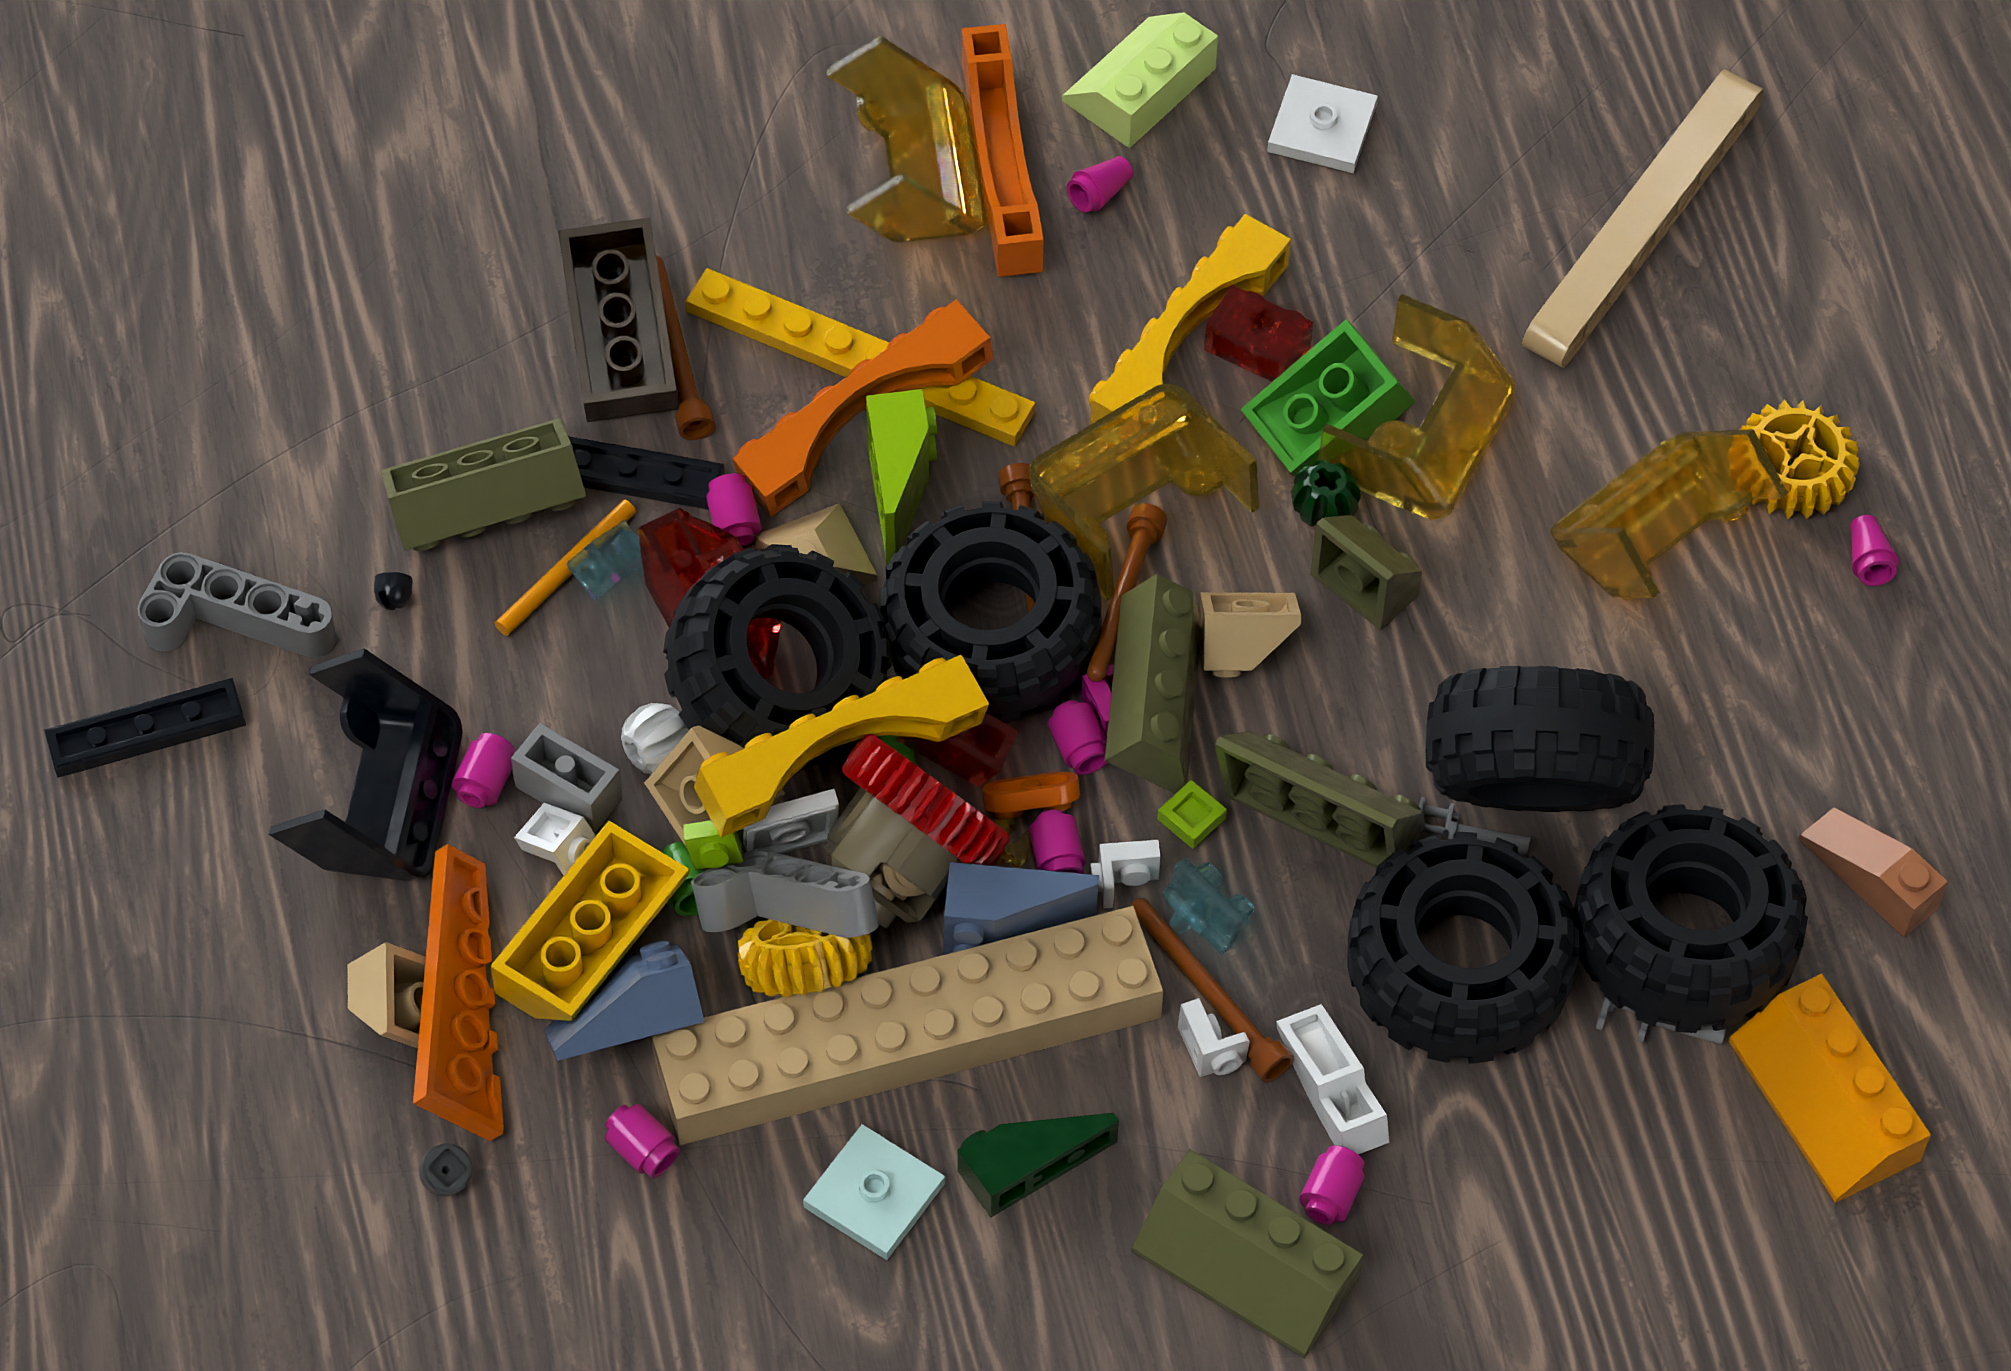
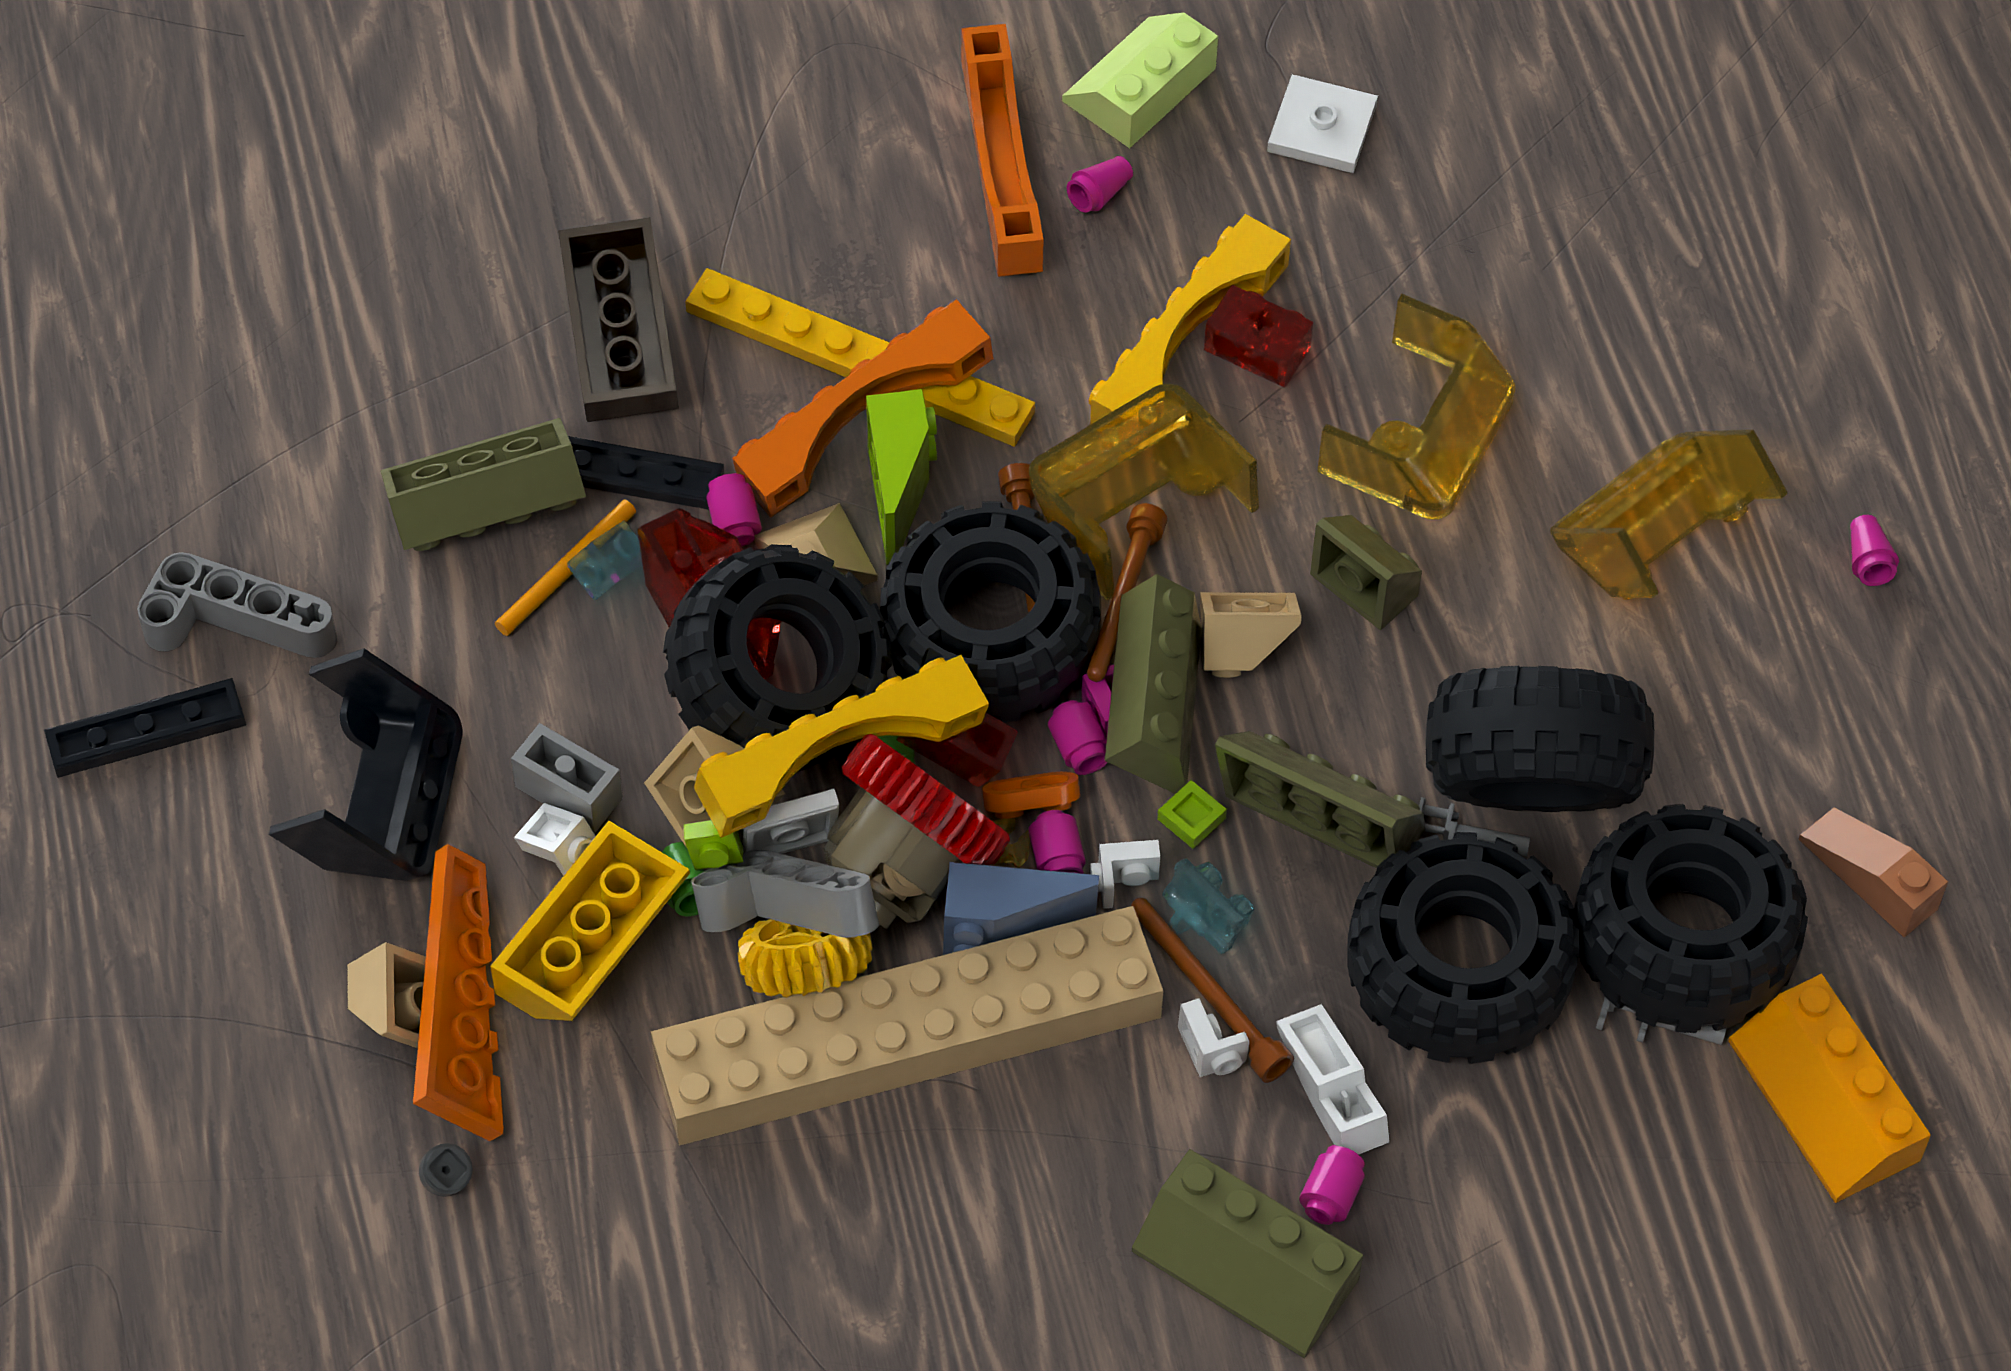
black hinge [374,572,413,610] -> none
dark pink brick [452,733,515,808] -> none
sand blue slope [544,941,704,1061] -> none
dark pink brick [605,1104,680,1179] -> none
white piece [621,703,689,774] -> none
dark orange piece [656,255,716,440] -> none
light aqua plate [803,1124,945,1260] -> none
clear yellow windscreen [826,35,988,243] -> none
dark green slope [957,1113,1119,1217] -> none
bright green slope [1240,319,1416,476] -> none
dark green piece [1290,459,1361,527] -> none
tan beam [1522,69,1765,368] -> none
yellow gear [1731,399,1860,520] -> none

